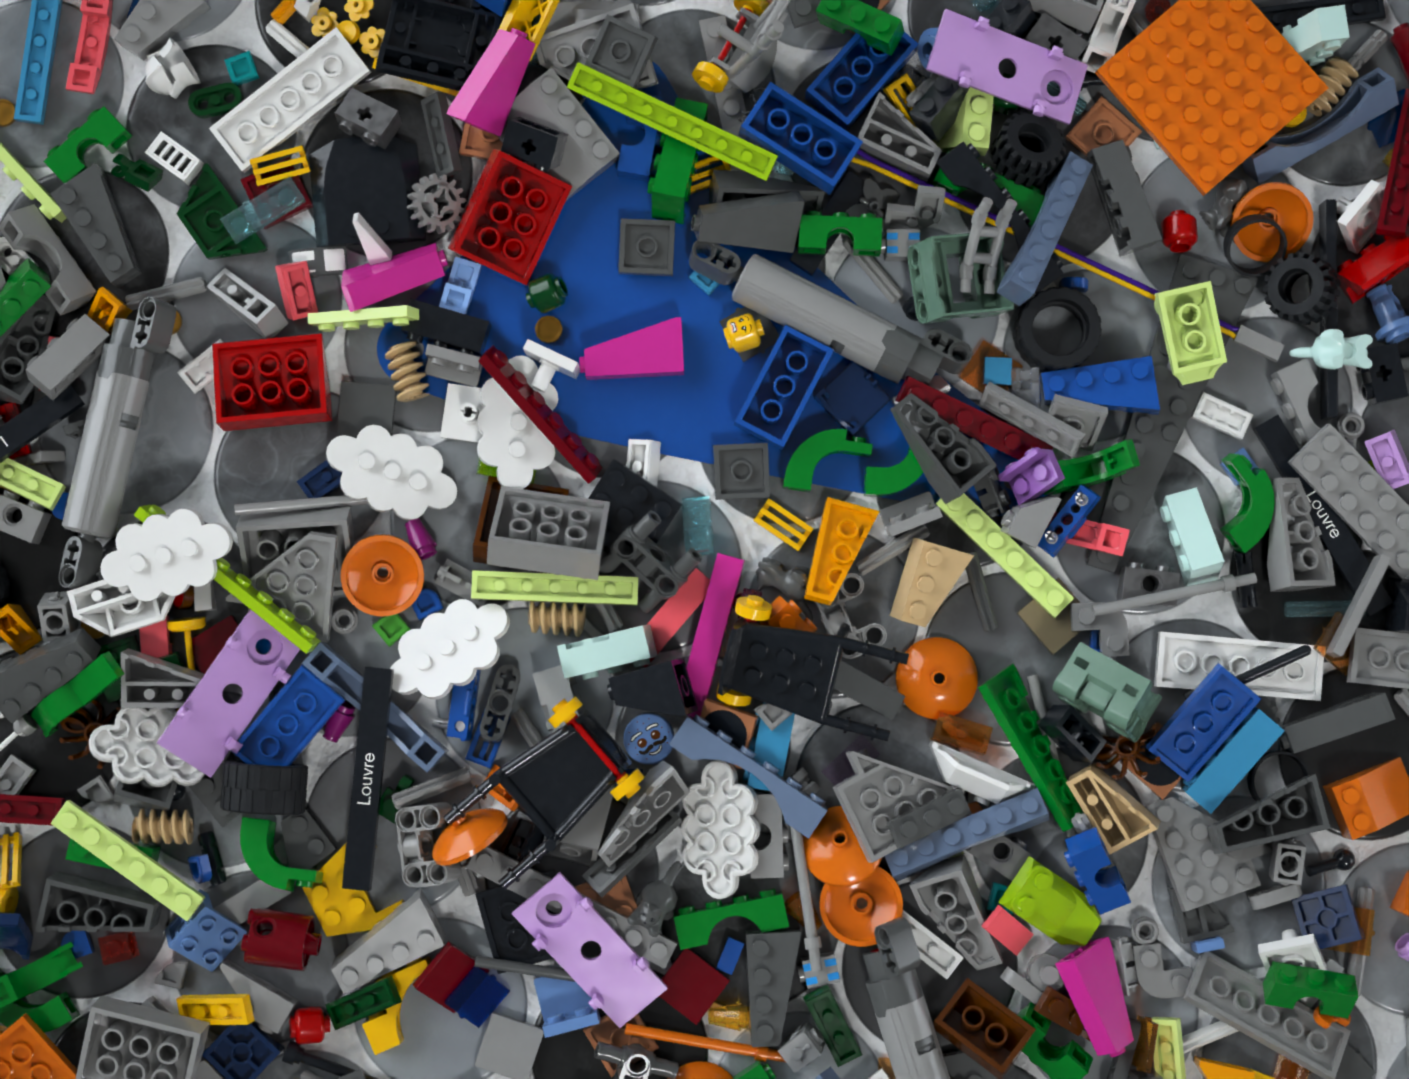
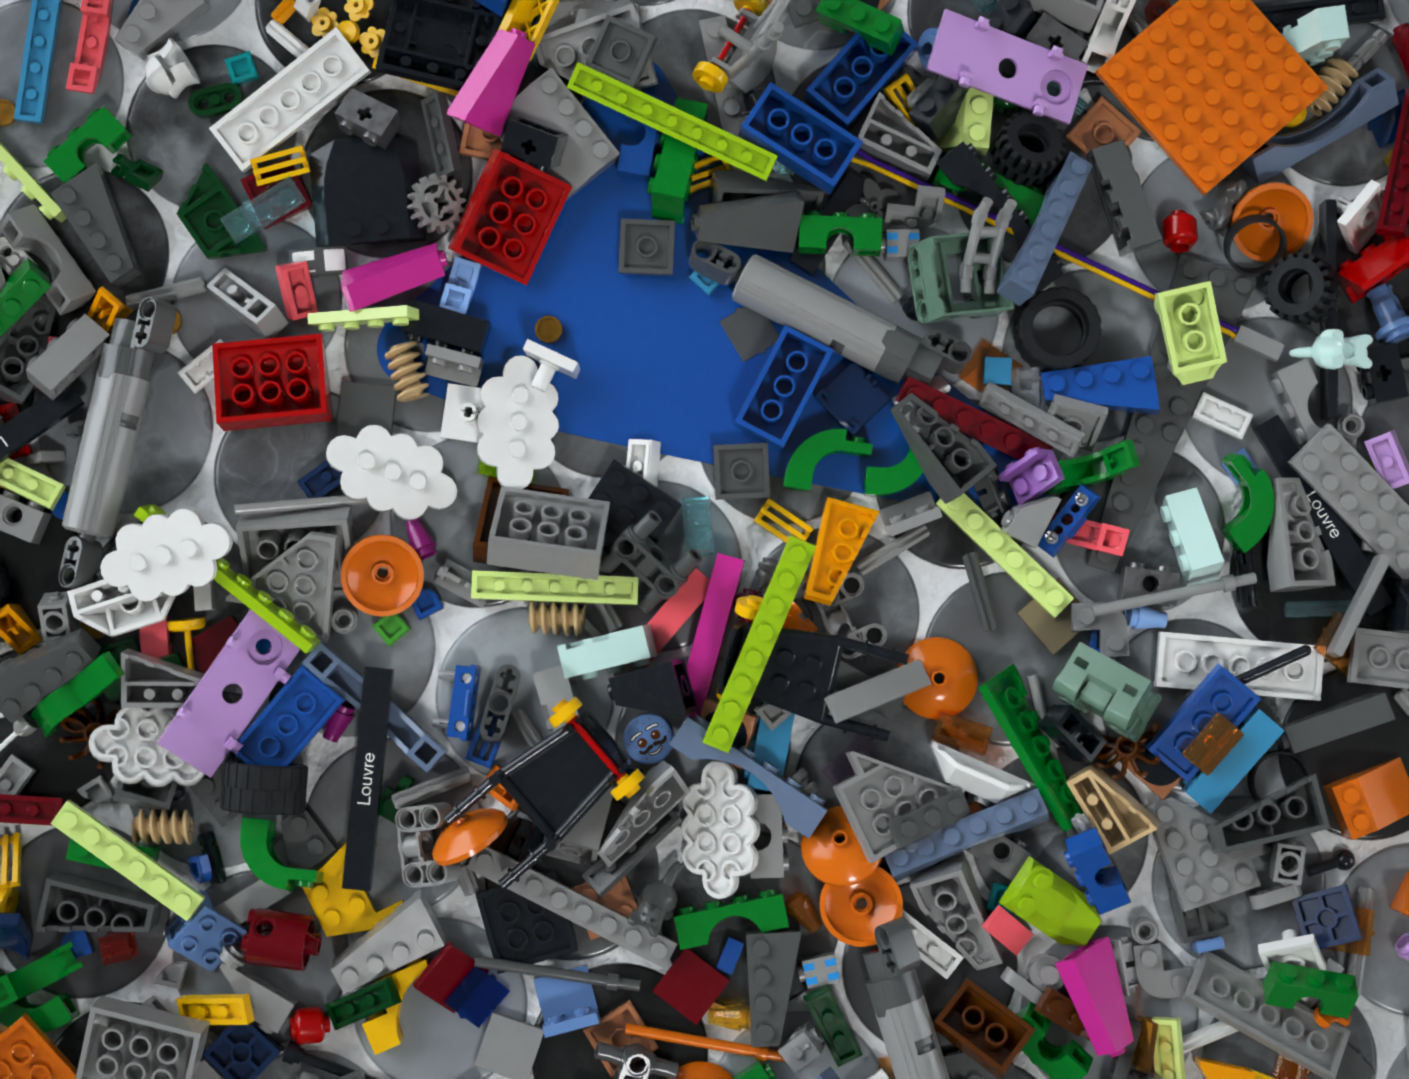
white slope [145,132,205,186] -> none
reddish brown tile [173,585,194,609] -> none
white piece [353,212,392,265] -> none
white plate [390,599,510,699] -> none
dark red plate [478,345,603,484] -> none
lavender piece [512,872,668,1028] -> none
dark green head [526,273,568,313] -> none
dark pink slope [579,317,684,380] -> none
yellow head [723,313,765,353] -> none
light grey bar [790,826,822,972] -> none
tan wedge [890,537,974,627] -> none
blue tile [1059,277,1089,292] -> none
none -> light grey plate [219,944,246,970]
none -> lime plate [702,535,816,753]
none -> light grey tile [824,659,932,724]
none -> light blue cone [1124,606,1168,630]
none -> clear orange slope [1182,712,1244,776]

